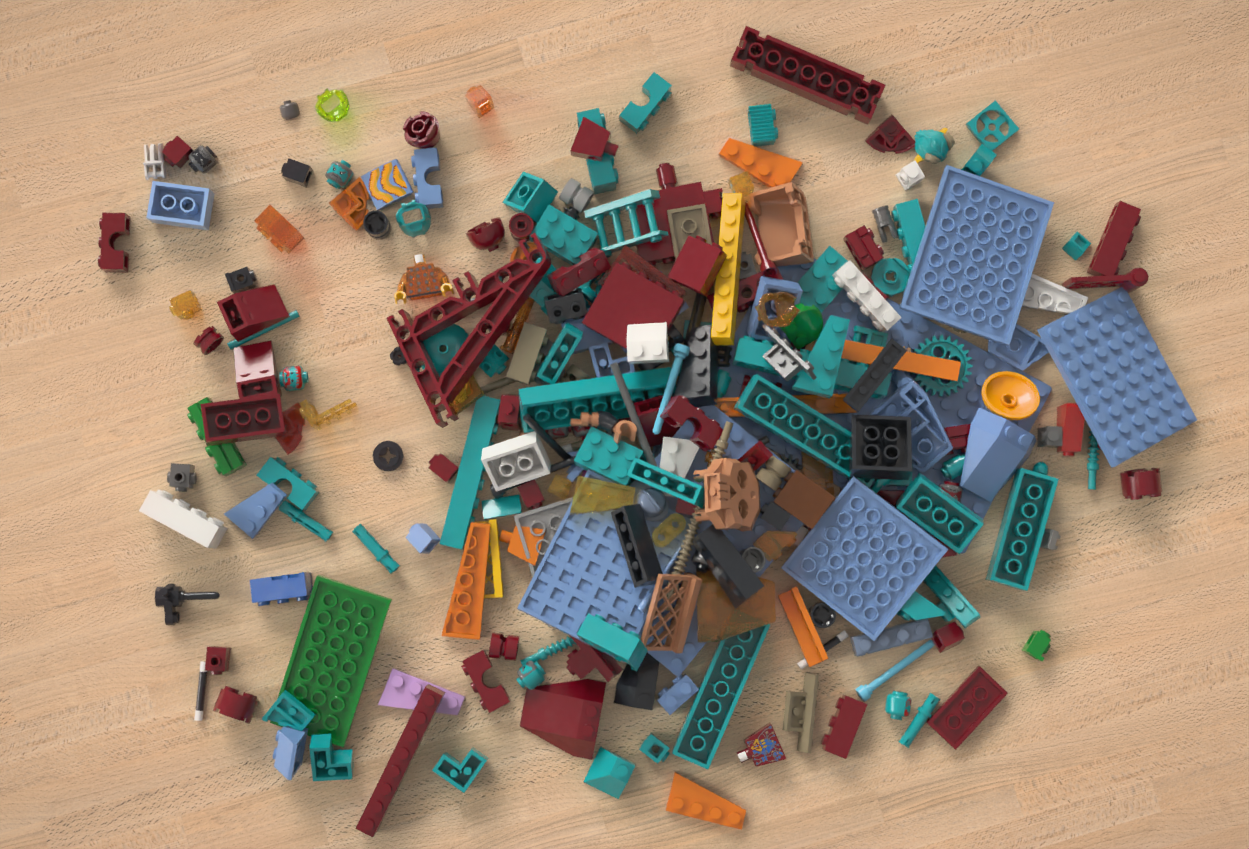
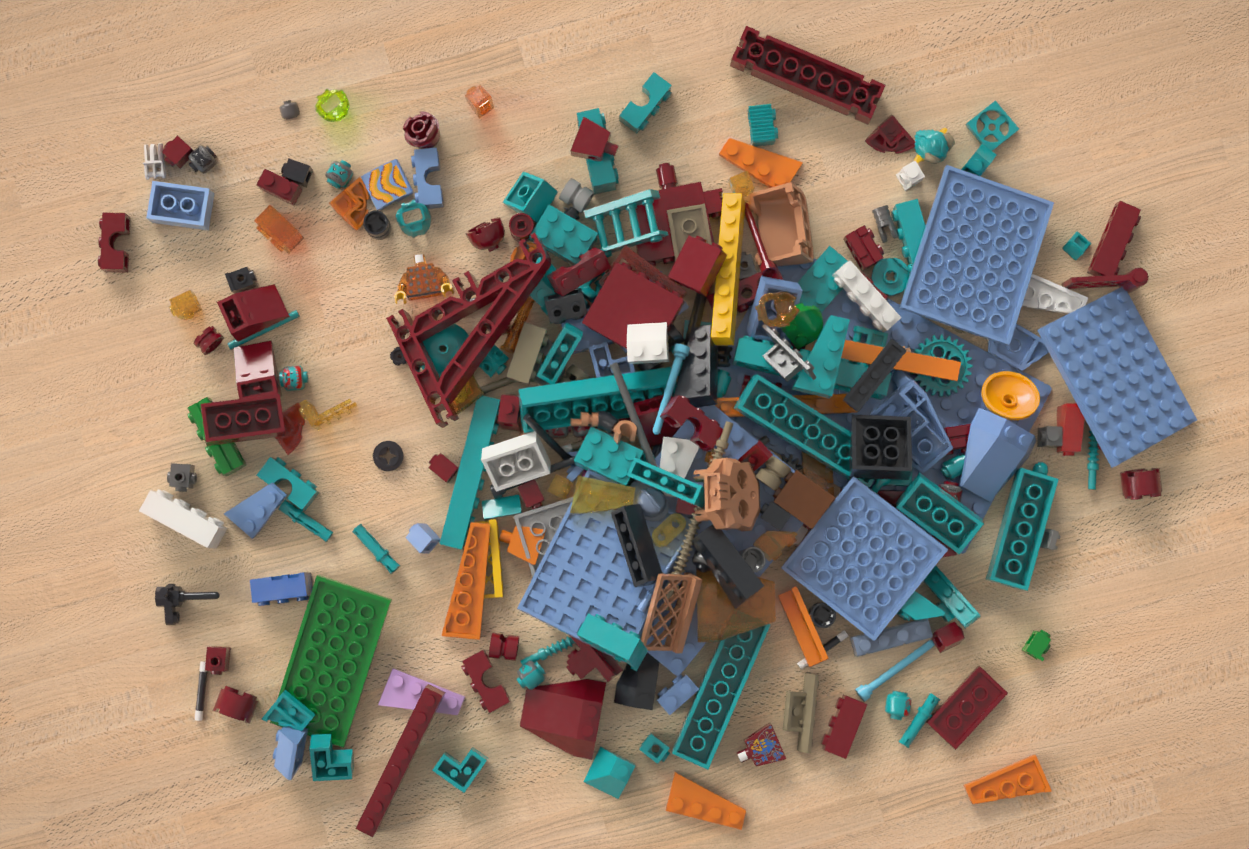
none -> dark red brick [256,169,302,206]
none -> orange wing [963,754,1052,804]

